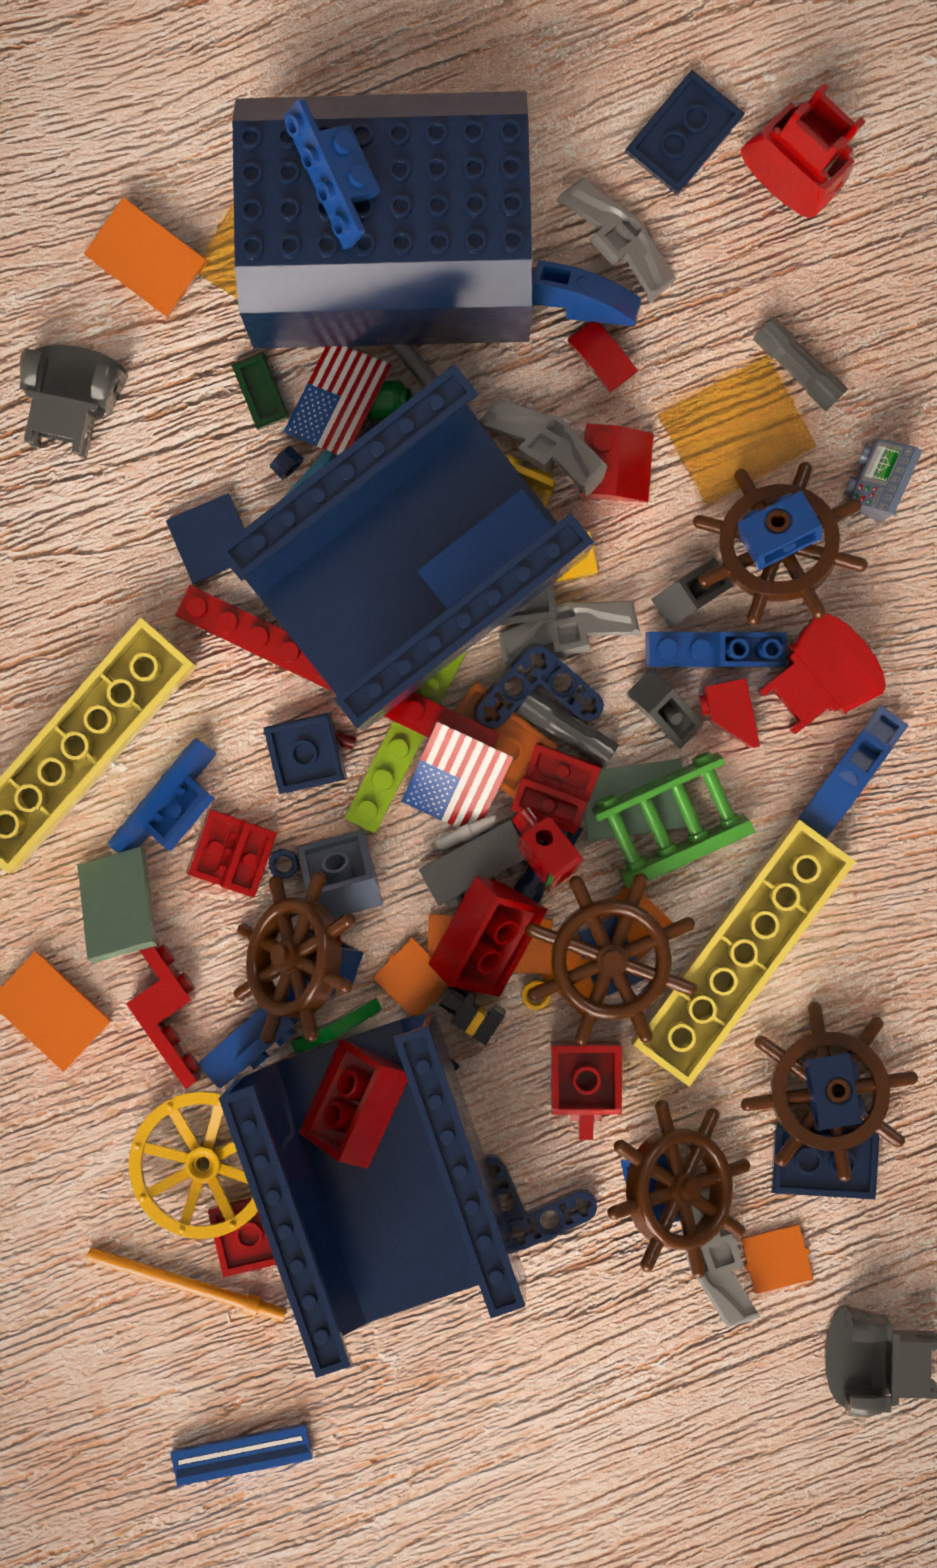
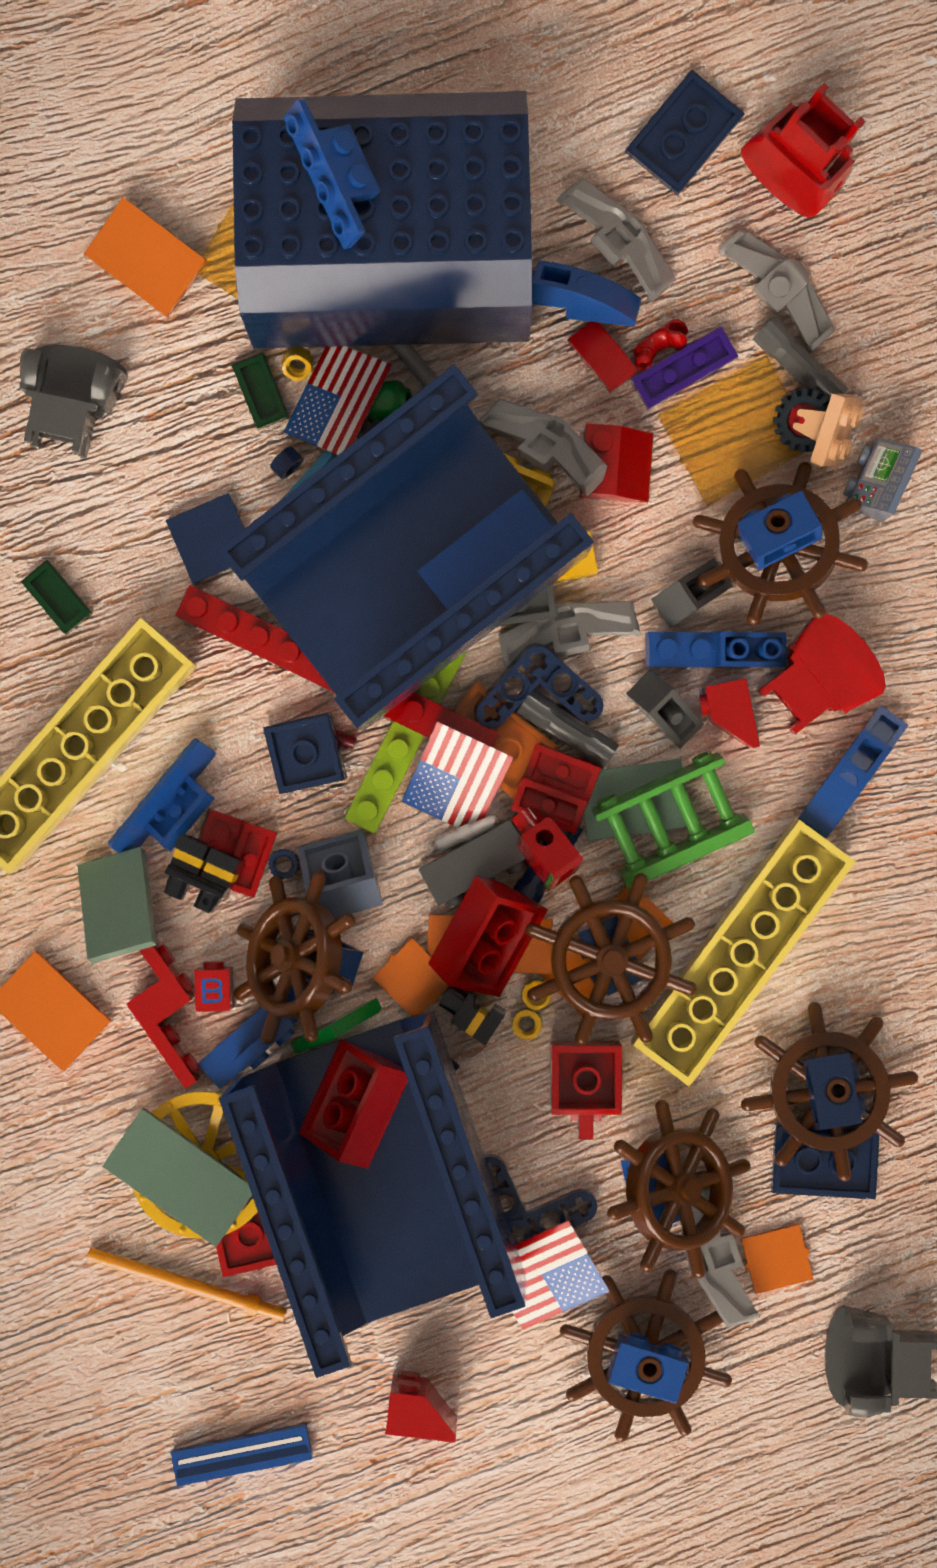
none -> dark green tile [21,560,93,635]
none -> sand green tile [102,1108,252,1247]
none -> black hips [164,834,246,913]
none -> red brick [194,961,234,1012]
none -> yellow axle [282,346,314,381]
none -> red slope [385,1371,457,1443]
none -> yellow axle [511,1008,542,1040]
none -> sticker [512,1220,610,1330]
none -> reddish brown brick [559,1269,732,1442]
none -> dark purple plate [631,326,739,410]
none -> red piece [633,319,688,370]
none -> light grey plate [718,229,836,354]
none -> light nougat plate [773,389,863,466]

